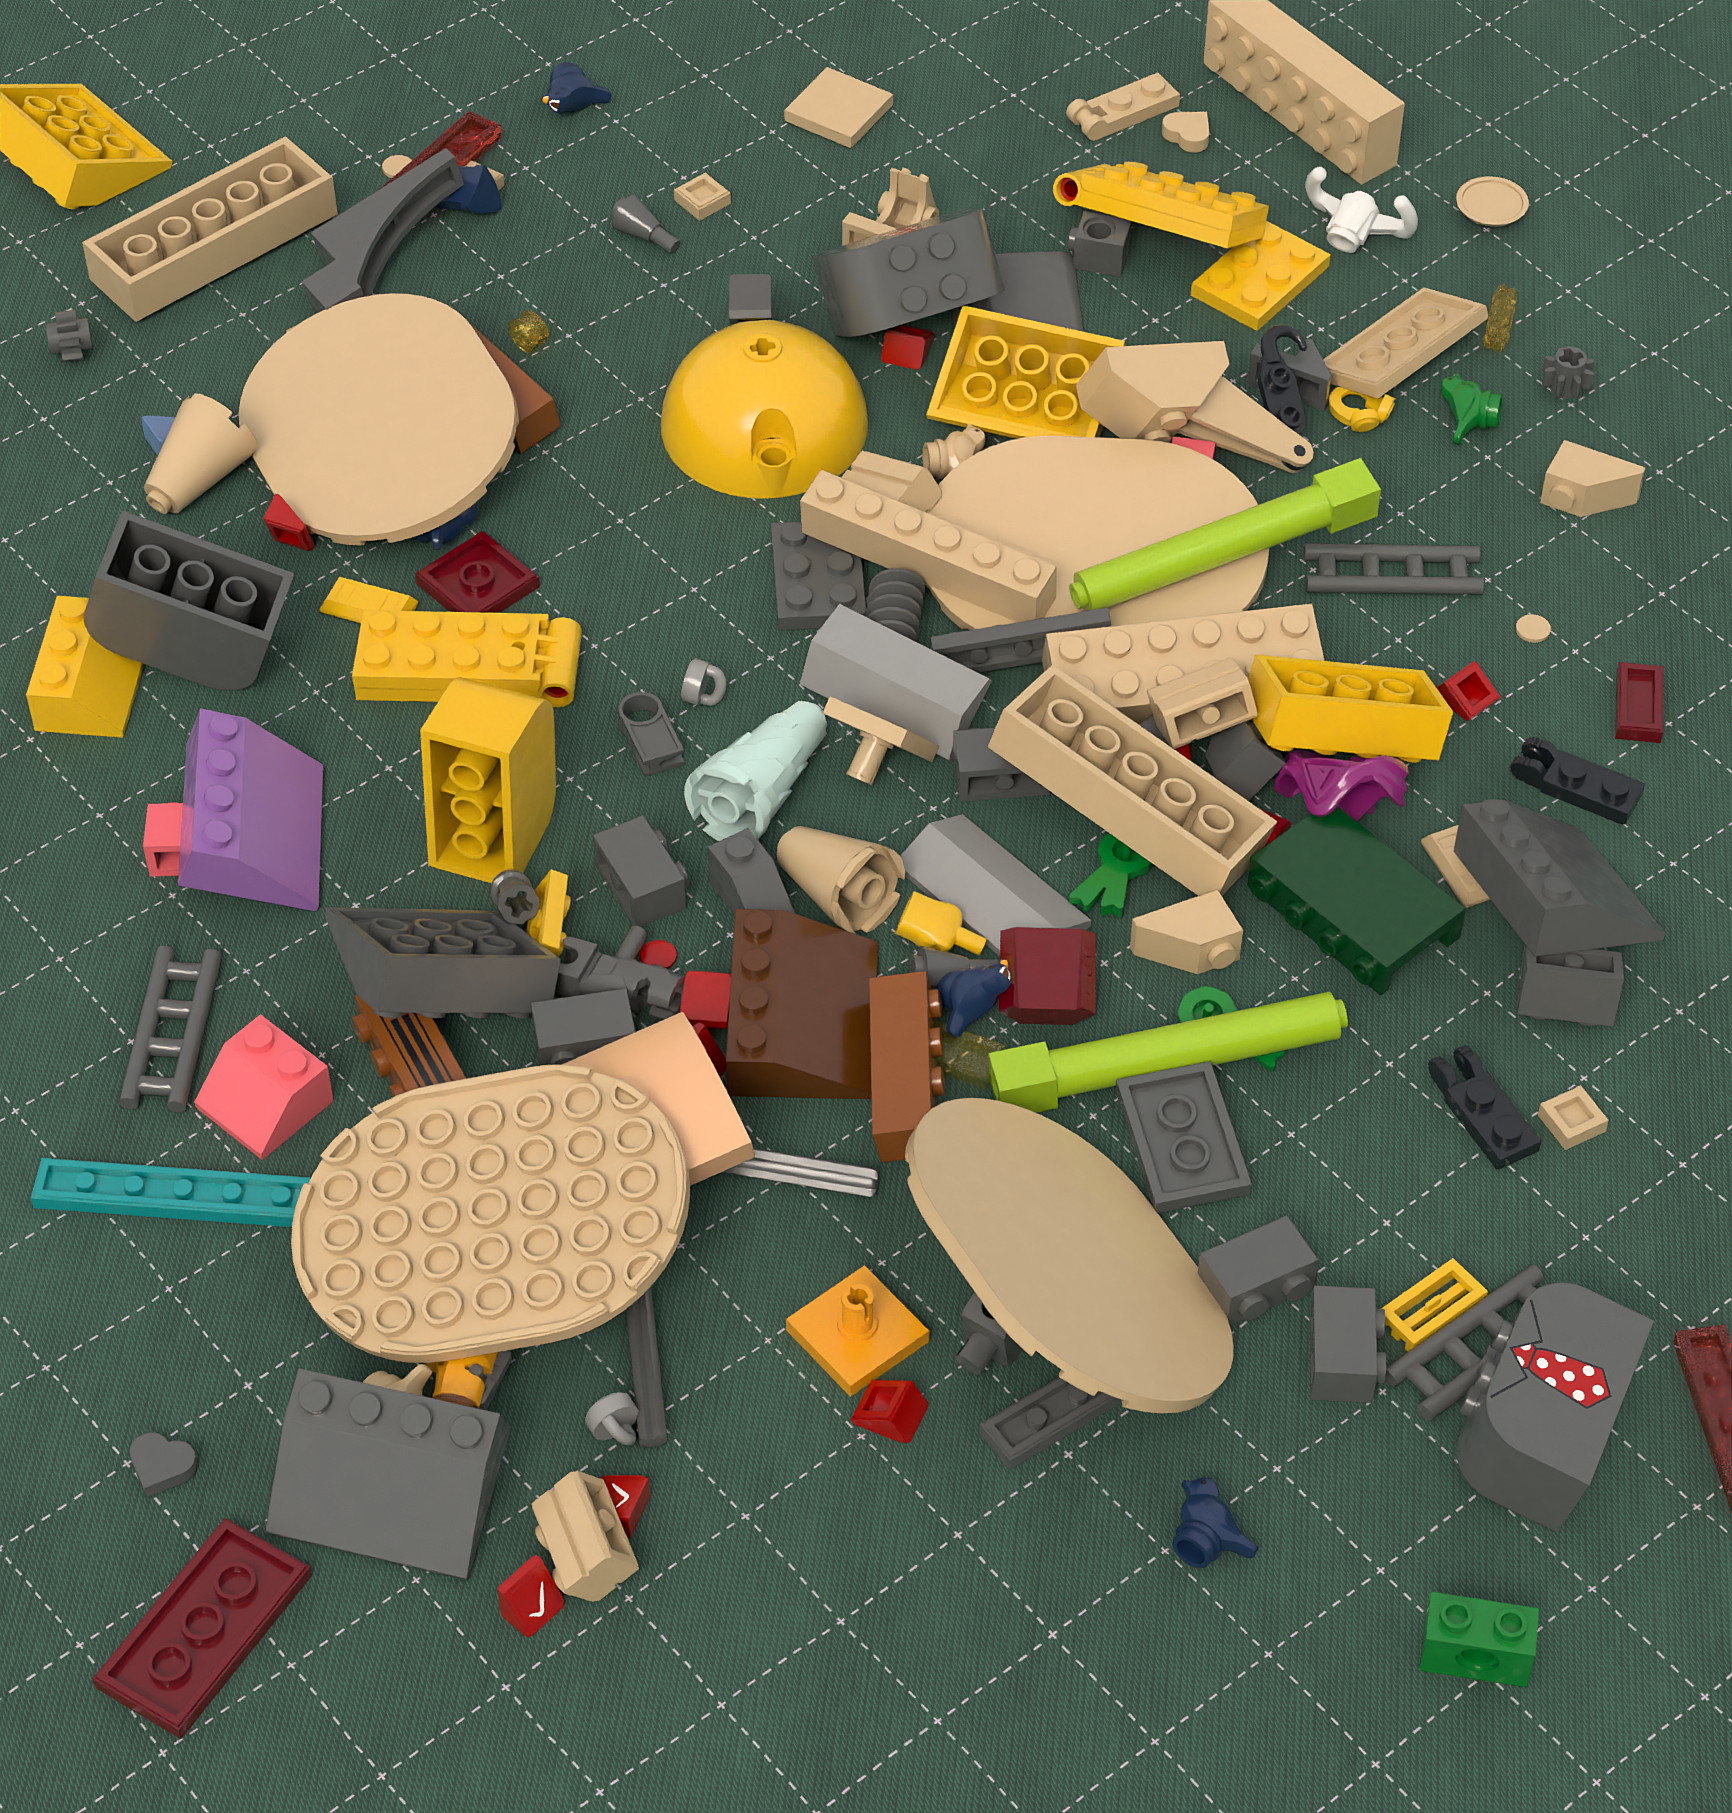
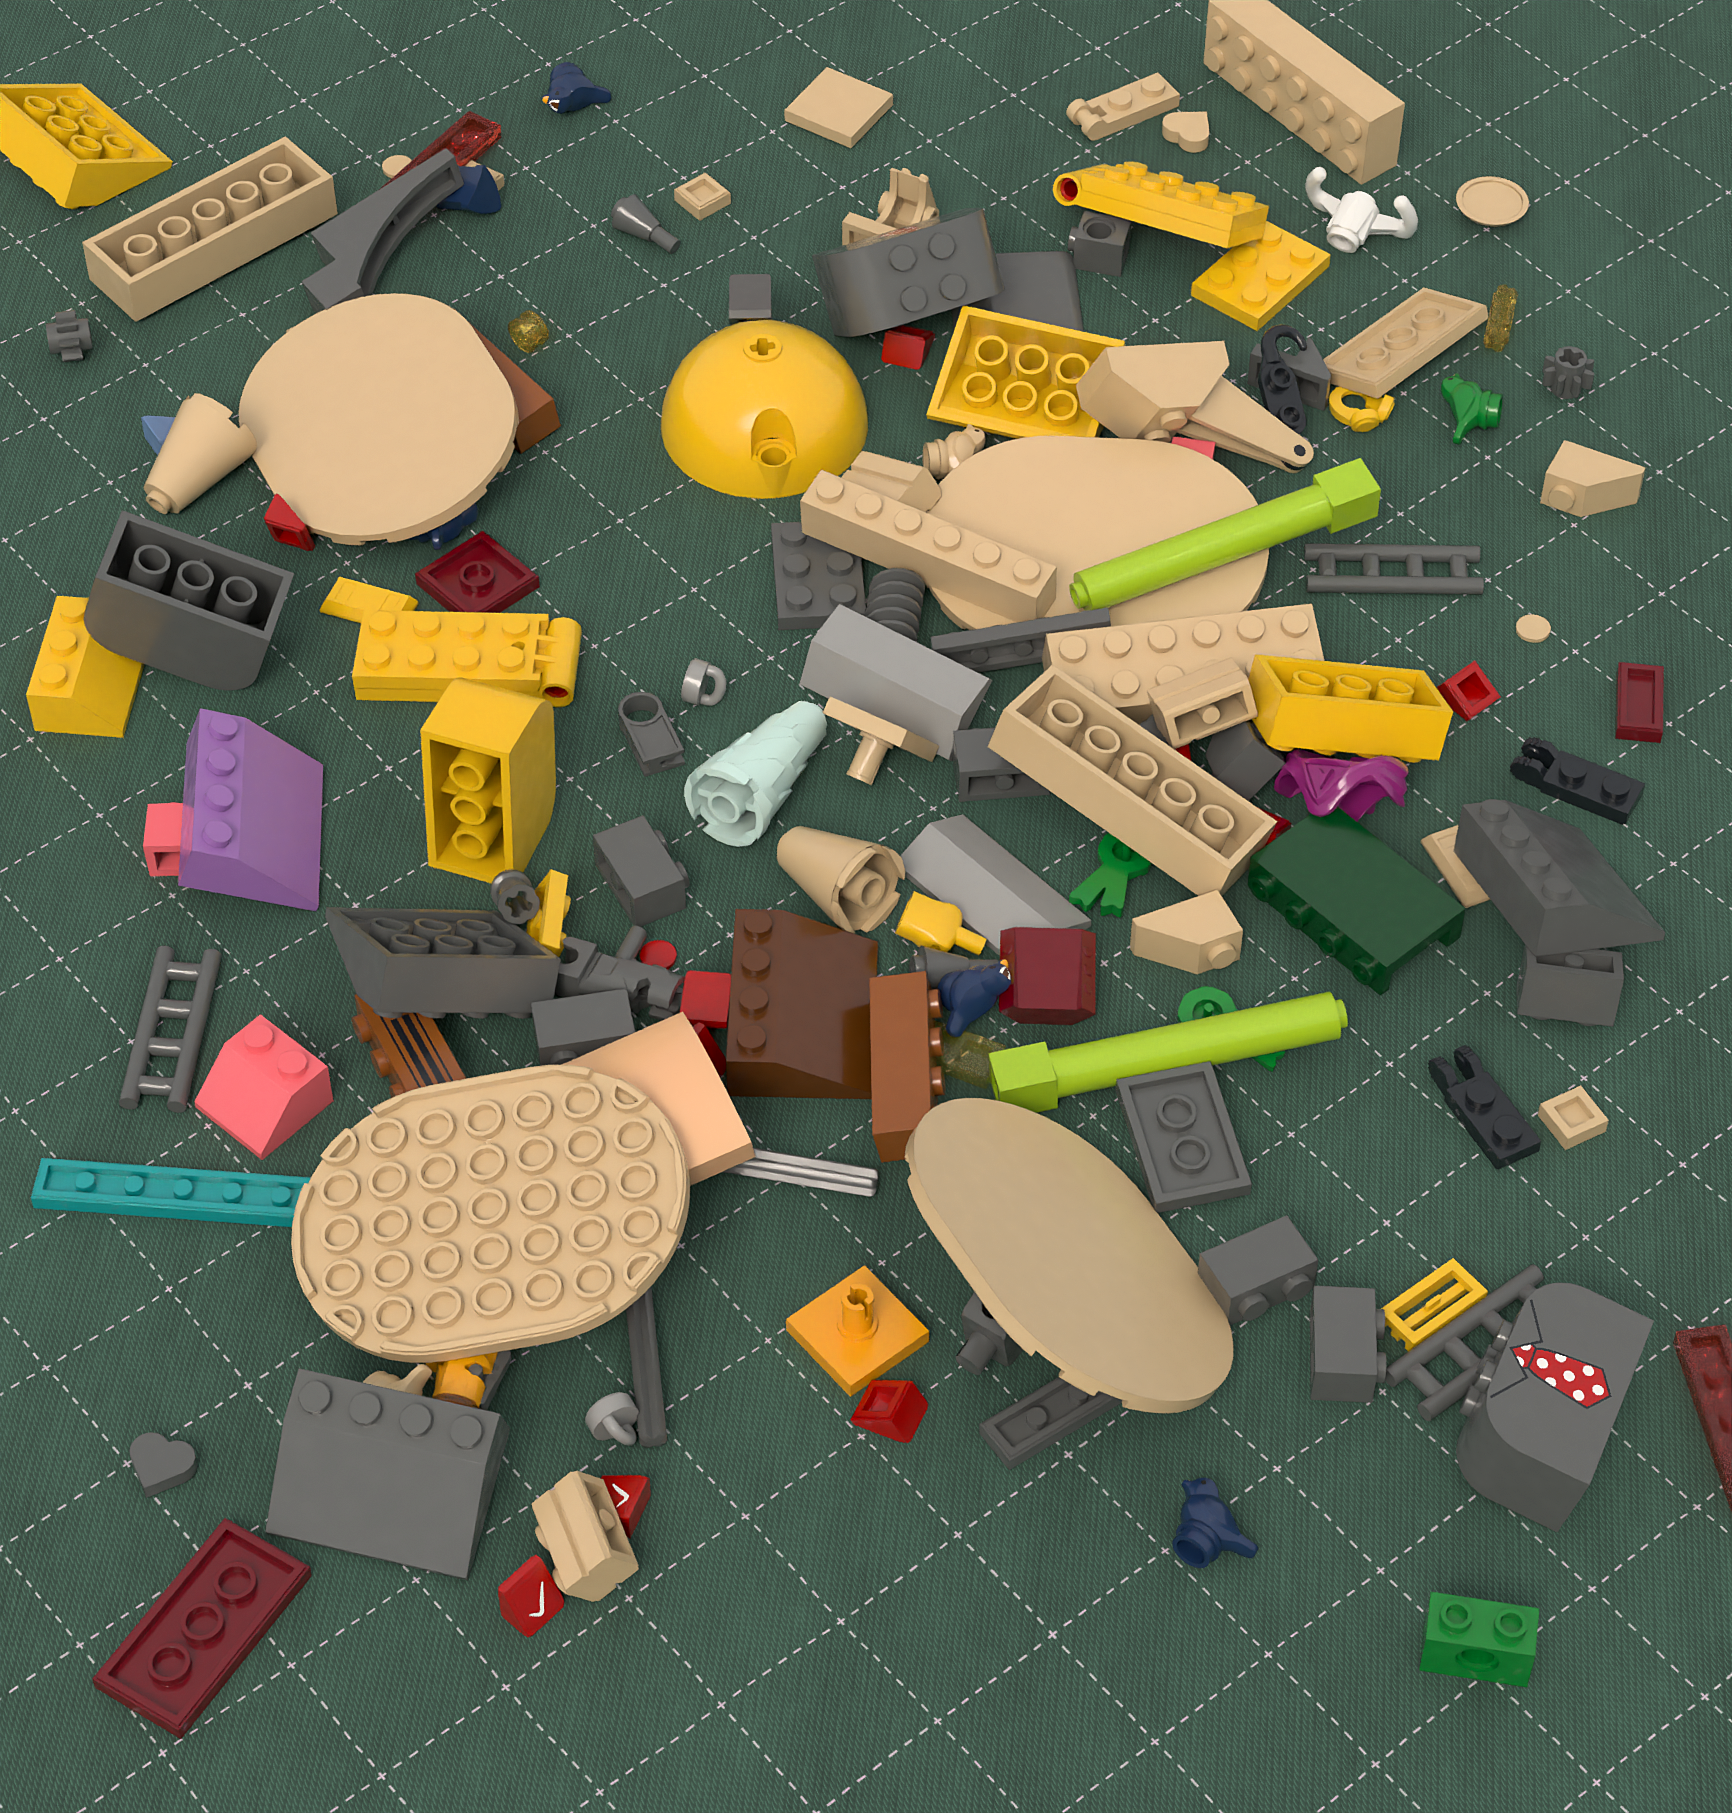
dark grey slope [708,828,795,915] -> none

